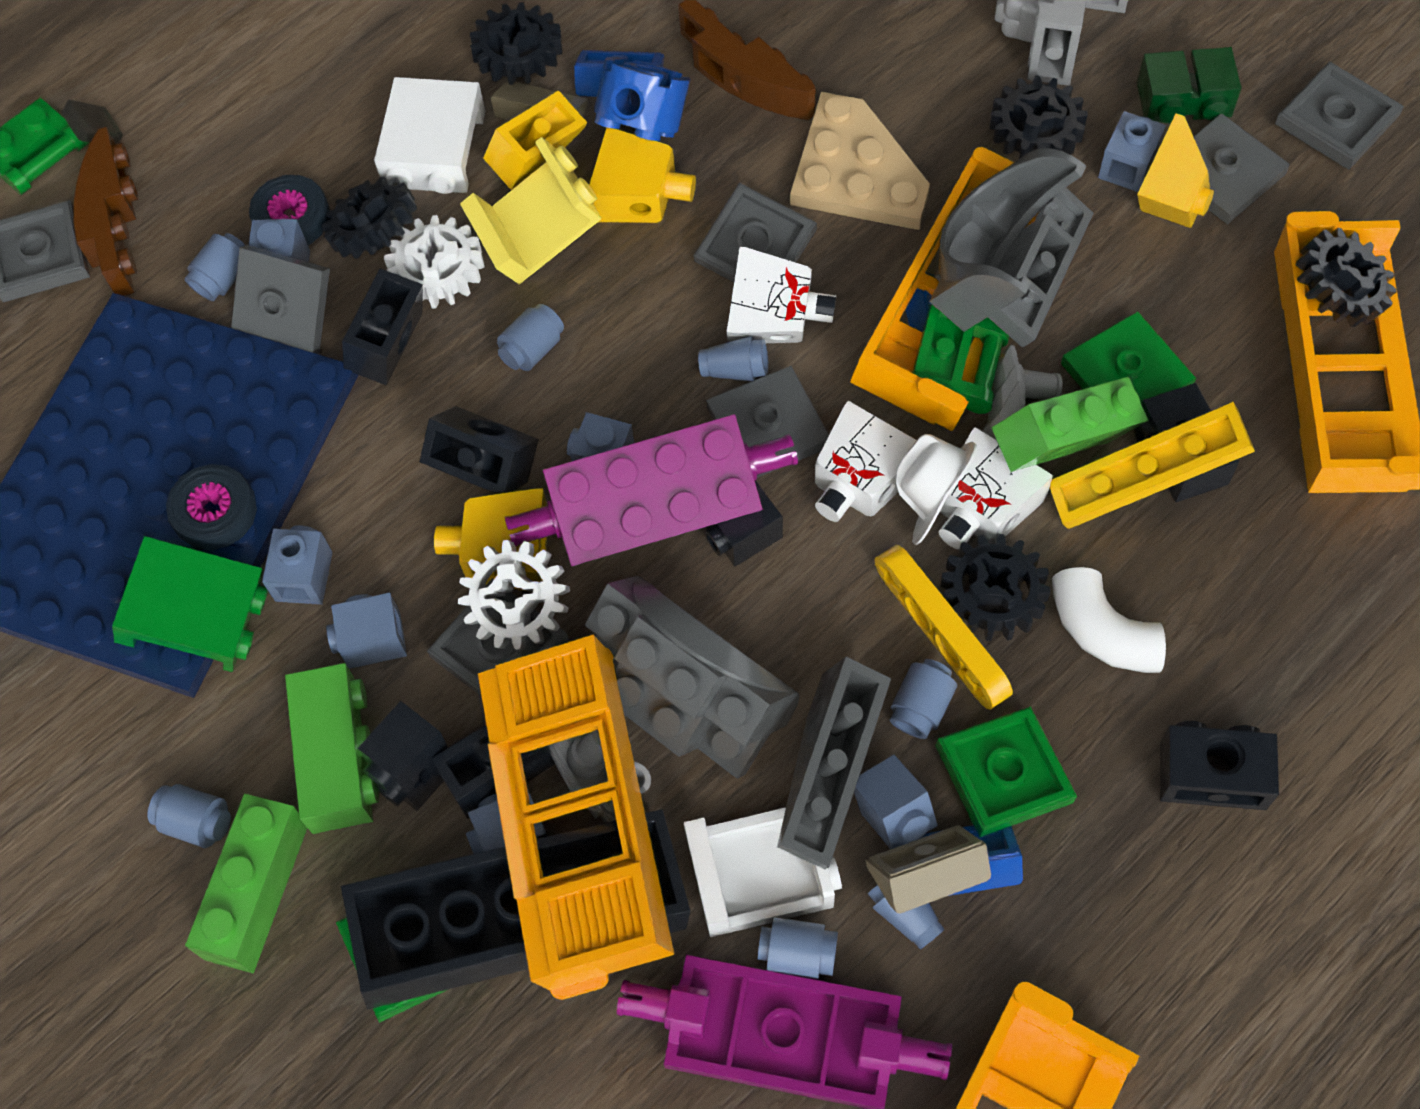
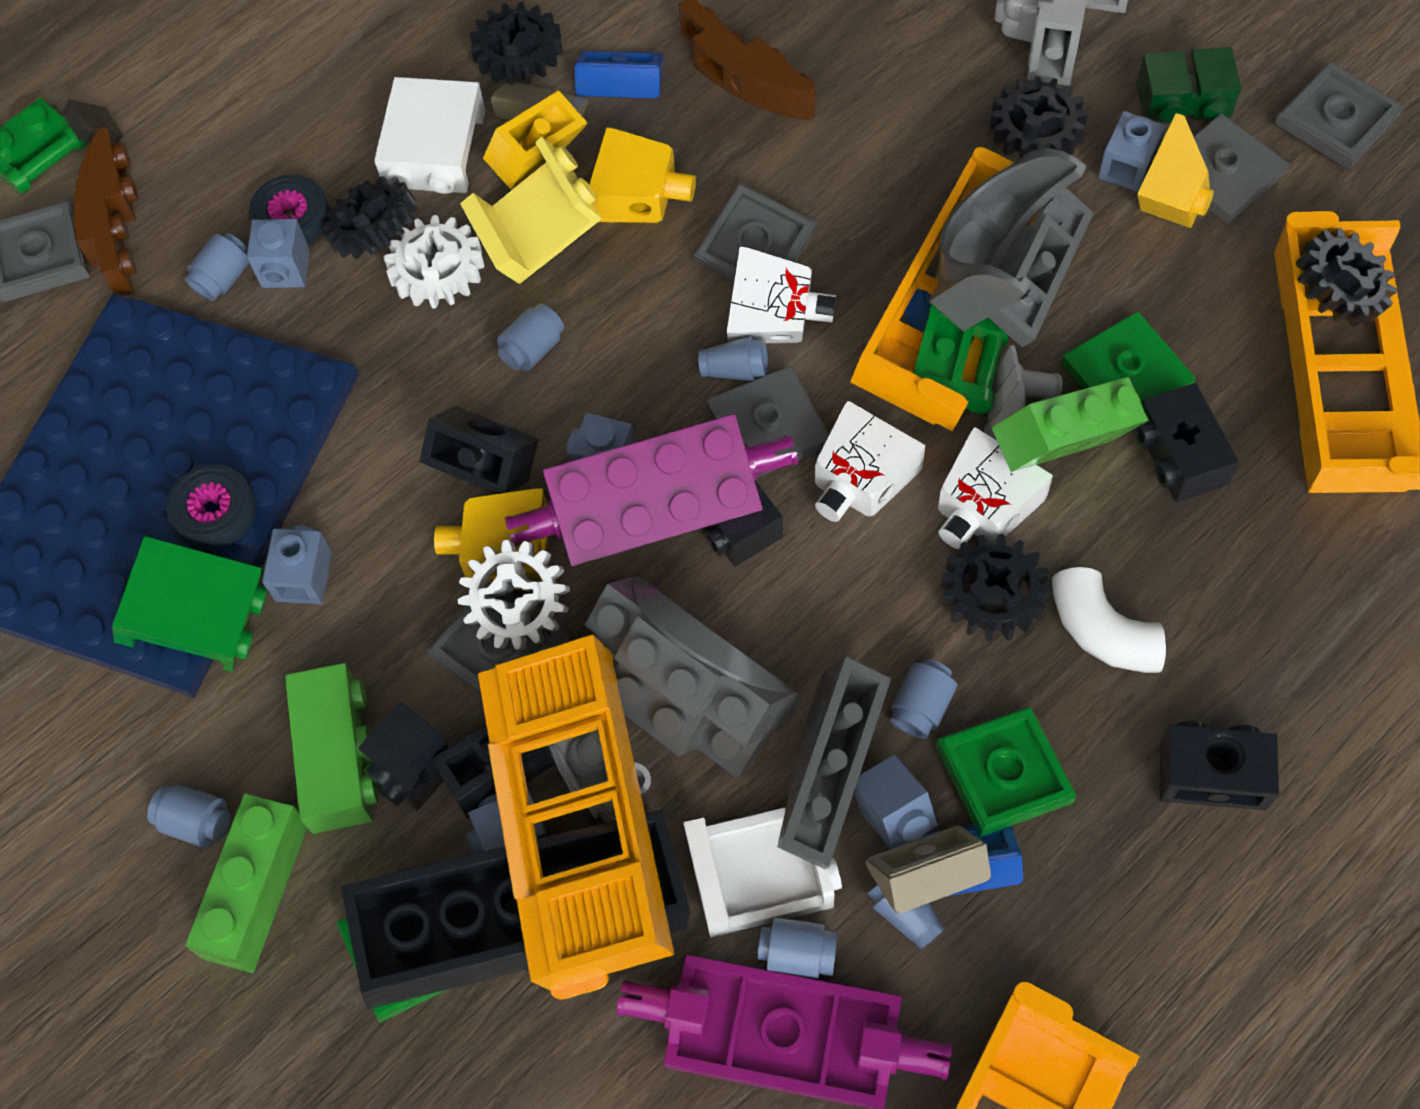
dark grey plate [231,245,330,355] -> none
sand blue brick [326,593,407,669] -> none
black brick [342,268,423,385] -> none
blue brick [594,57,691,141] -> none
tan plate [790,92,930,230] -> none
yellow beam [874,544,1013,710] -> none
white piece [896,434,977,545] -> none
yellow plate [1050,402,1255,529] -> none

